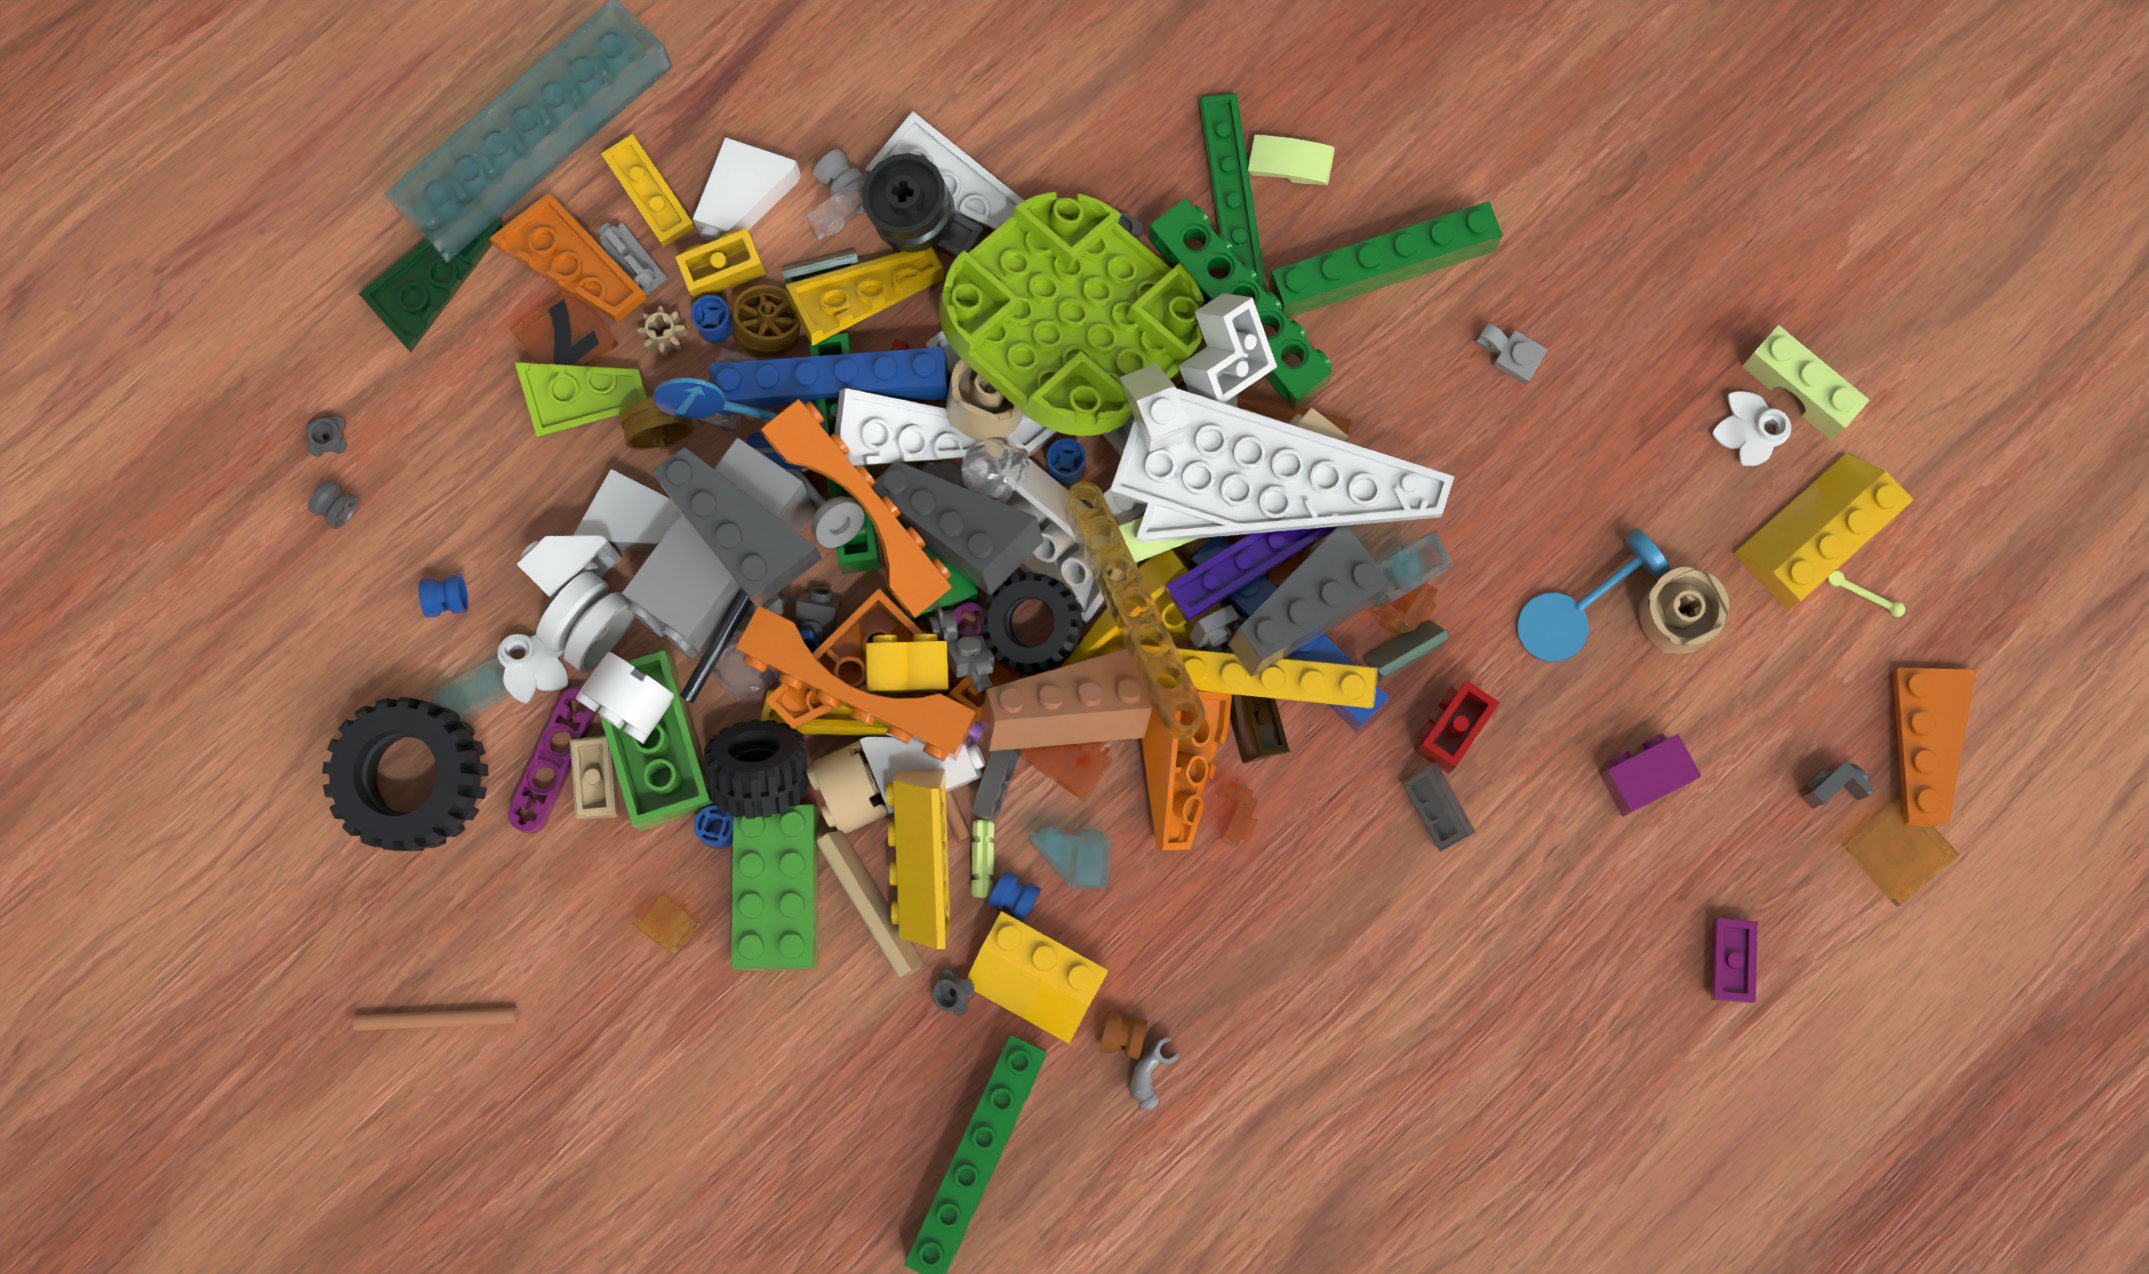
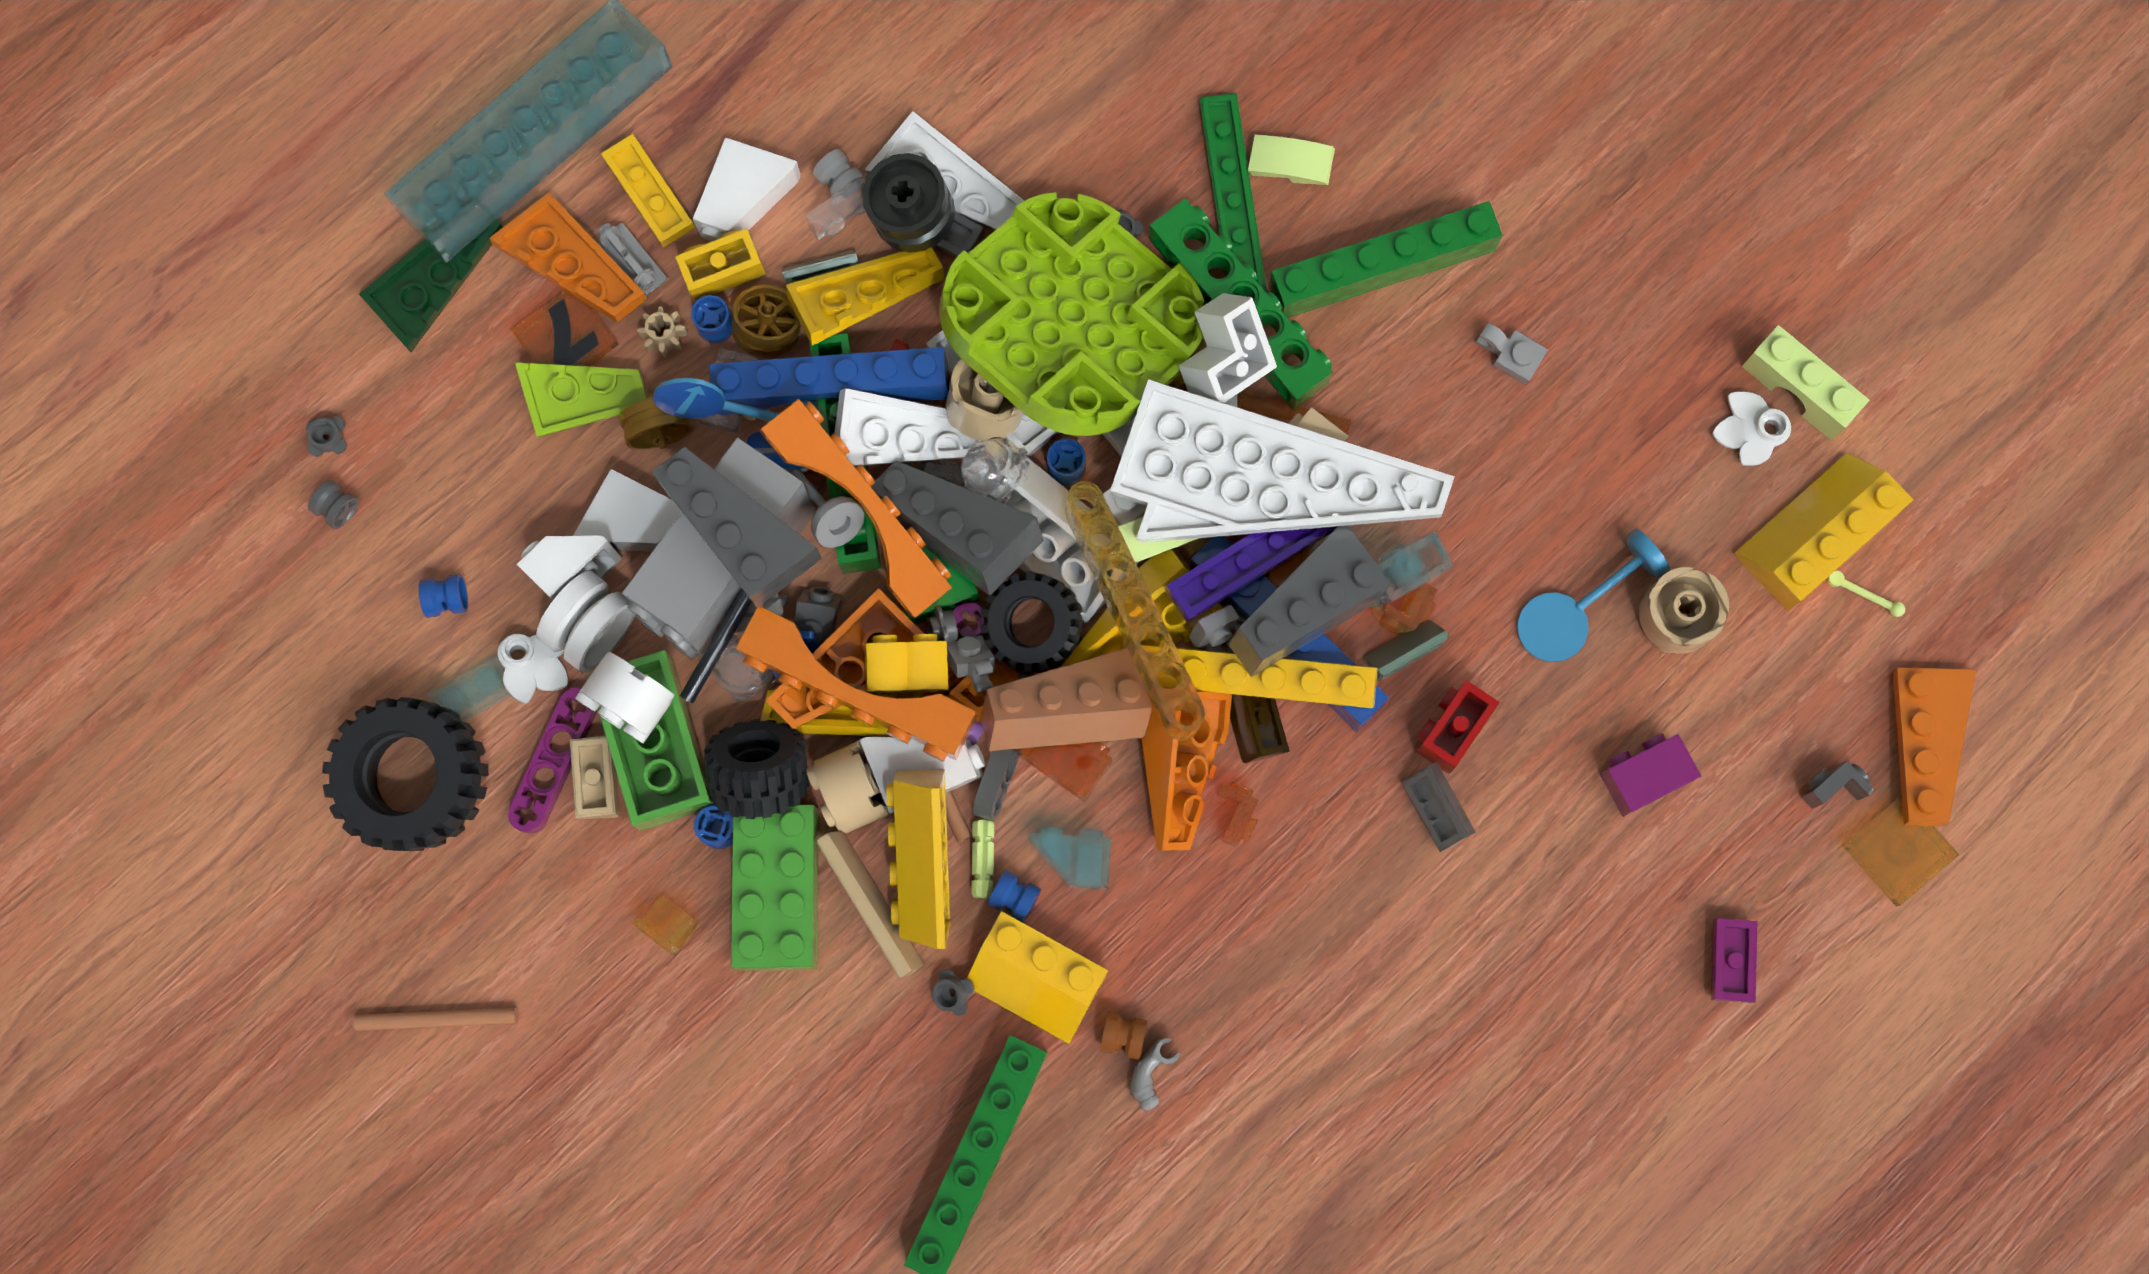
white slope [1119,363,1190,453] -> none

